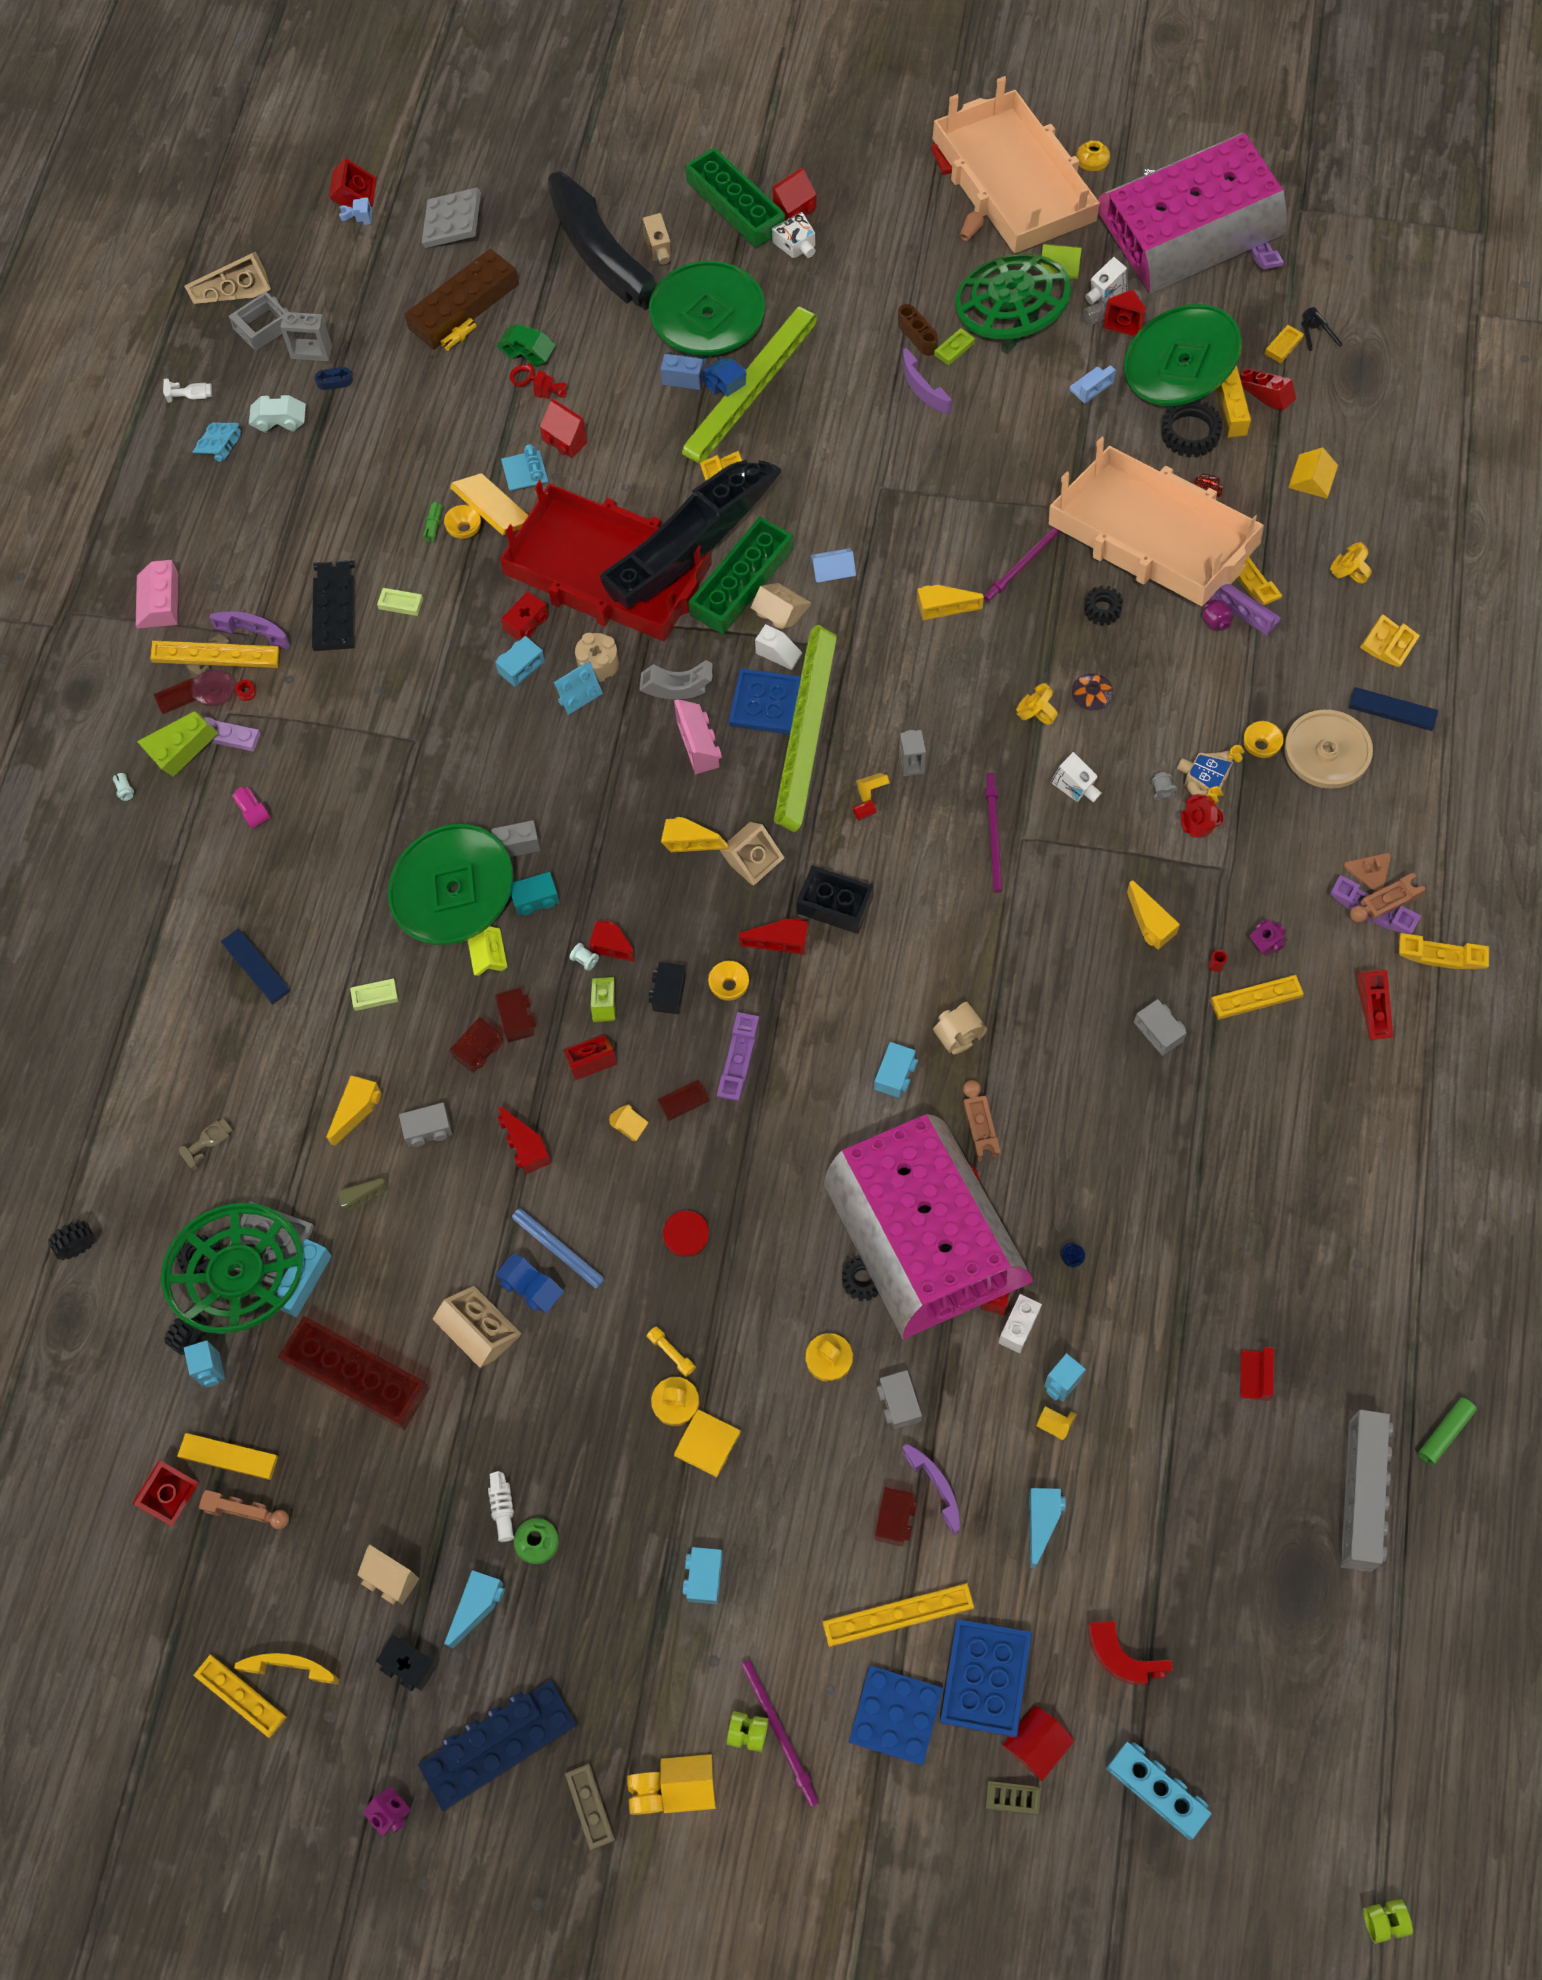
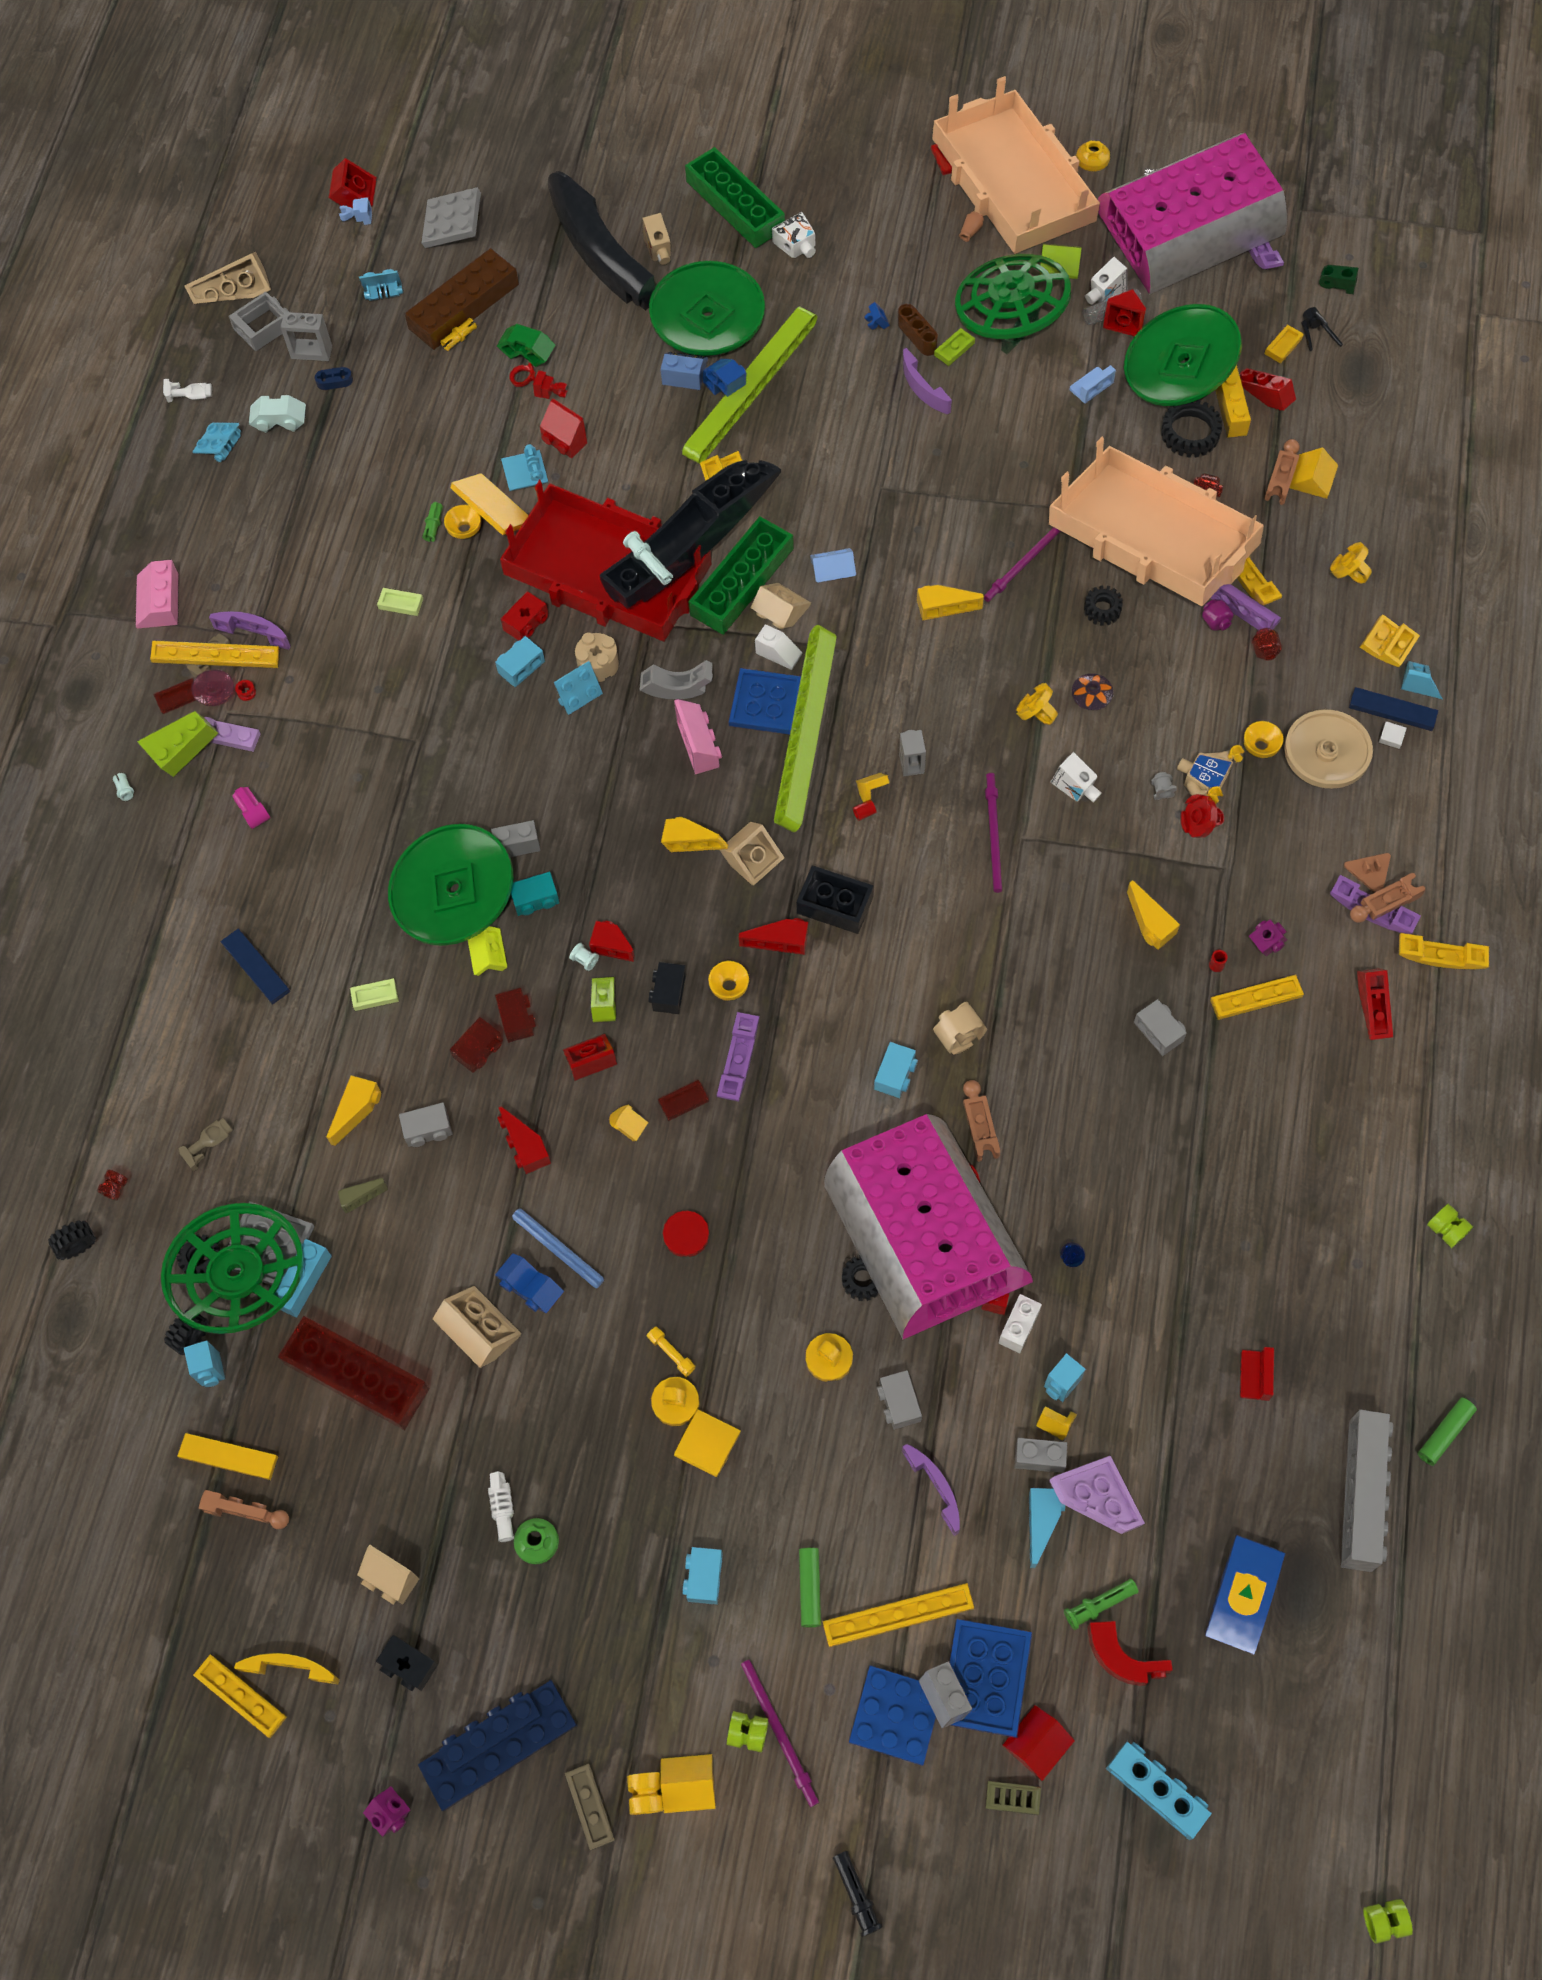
red slope [132,1460,199,1527] -> none
black hinge [312,560,355,651] -> none
medium azure slope [444,1570,505,1649] -> none
red slope [773,168,817,221] -> none
clear red brick [874,1487,917,1547] -> none
none -> clear red wheel [96,1170,128,1201]
none -> medium azure hinge [359,269,403,301]
none -> light aqua pin [623,531,673,585]
none -> bright green piece [799,1548,821,1628]
none -> black pin [832,1851,883,1937]
none -> blue tile [865,302,890,330]
none -> light grey brick [919,1661,972,1728]
none -> light grey brick [1014,1438,1067,1473]
none -> lavender plate [1050,1456,1145,1534]
none -> bright green pin [1064,1578,1139,1631]
none -> blue slope [1205,1535,1285,1654]
none -> clear red head [1252,628,1282,661]
none -> nougat plate [1265,439,1300,505]
none -> dark green leg [1319,265,1359,295]
none -> white tile [1379,722,1407,749]
none -> medium azure slope [1401,661,1443,699]
none -> lime wheel [1427,1203,1473,1248]

